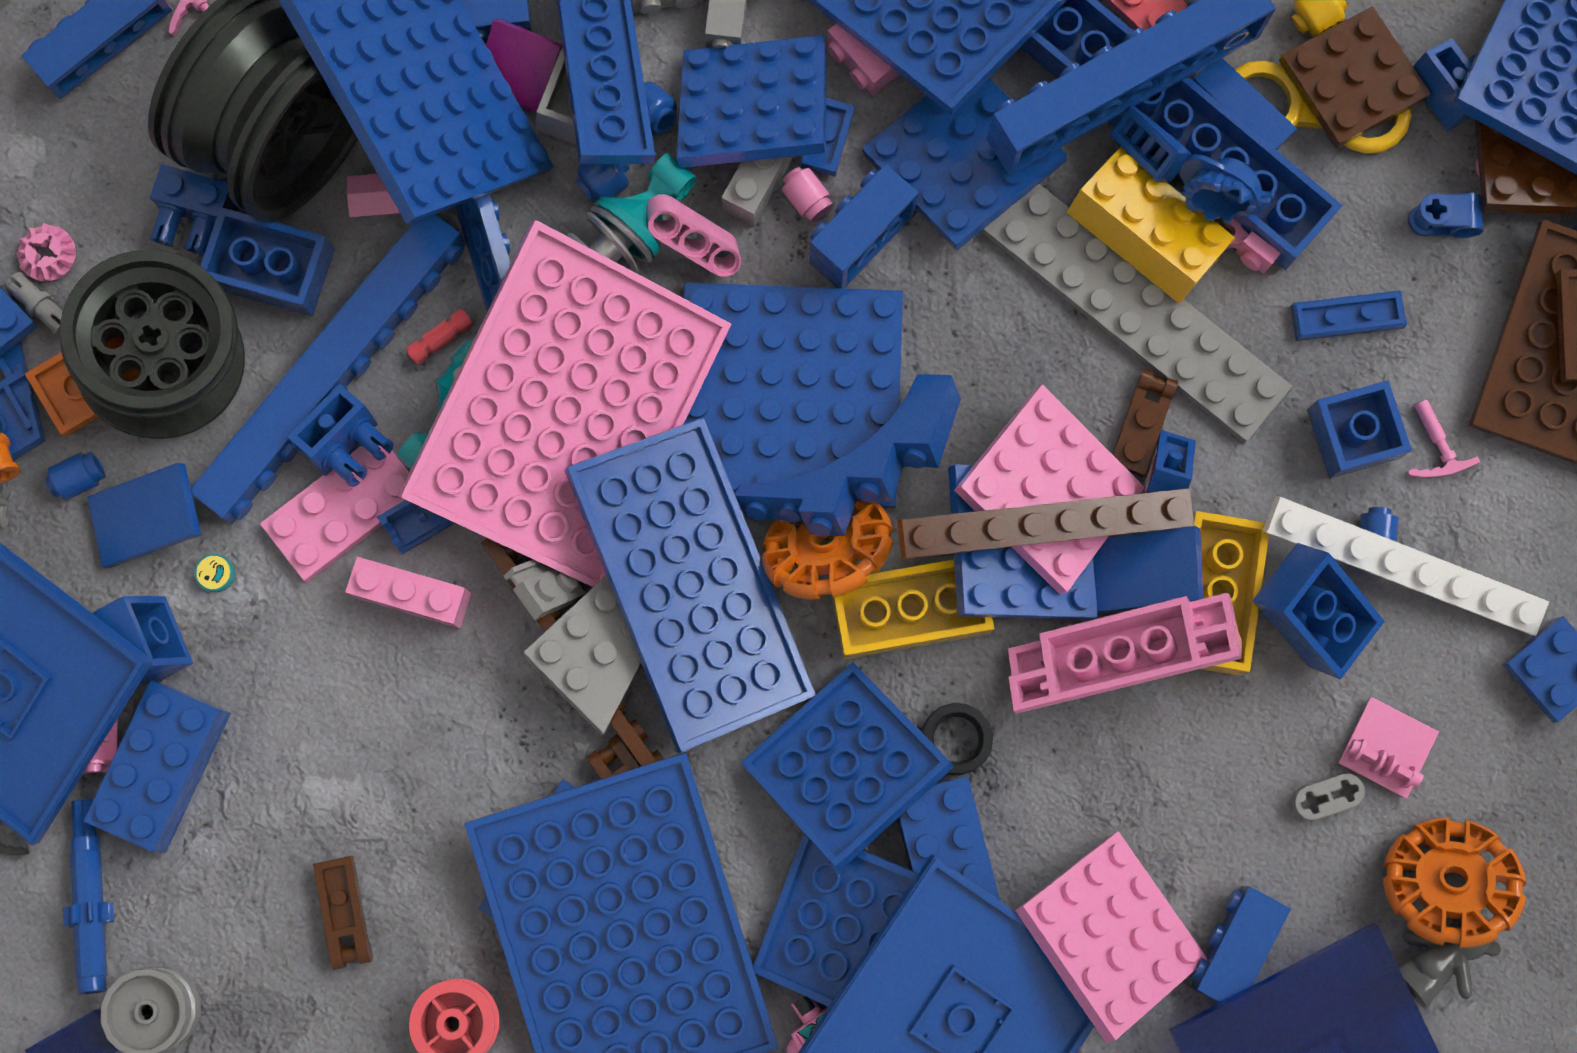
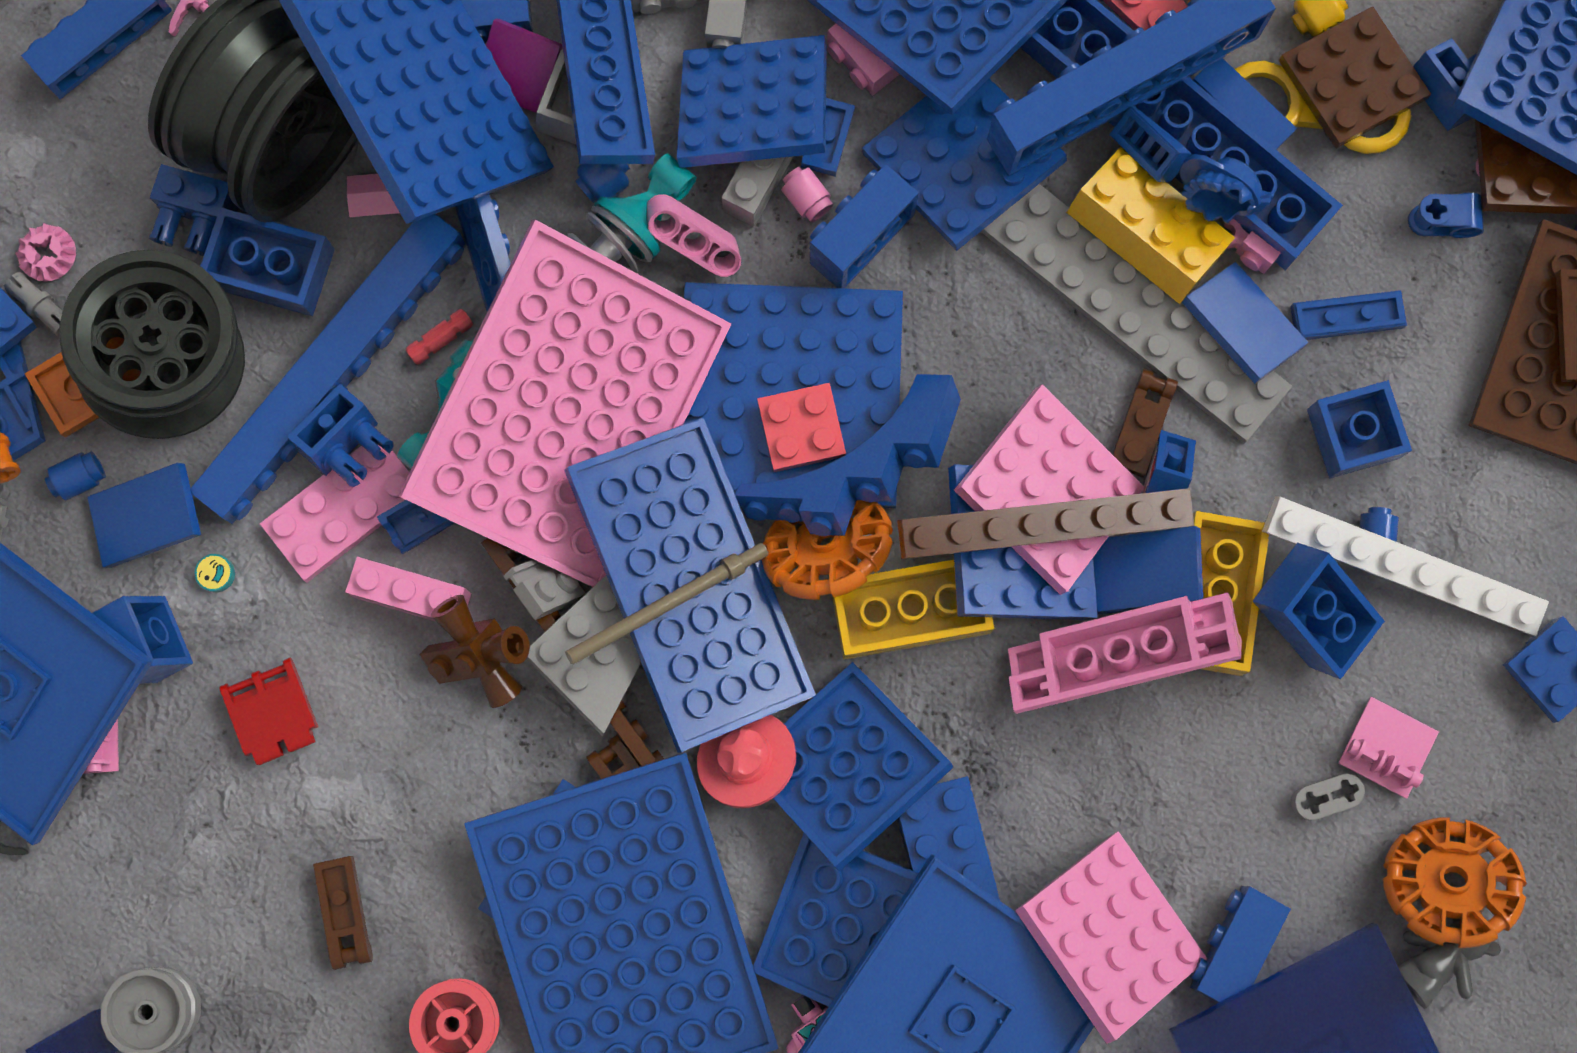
blue piece [63,799,114,995] -> none
blue brick [83,680,231,852] -> none
blue head [644,82,677,136] -> none
black tyre [921,703,993,776] -> none
bright pink piece [1407,399,1480,478] -> none
none -> red plate [219,657,318,765]
none -> reddish brown brick [419,595,530,708]
none -> dark tan bar [565,542,768,665]
none -> coral hat [697,715,796,808]
none -> coral plate [757,383,846,472]
none -> tile [1182,262,1309,384]

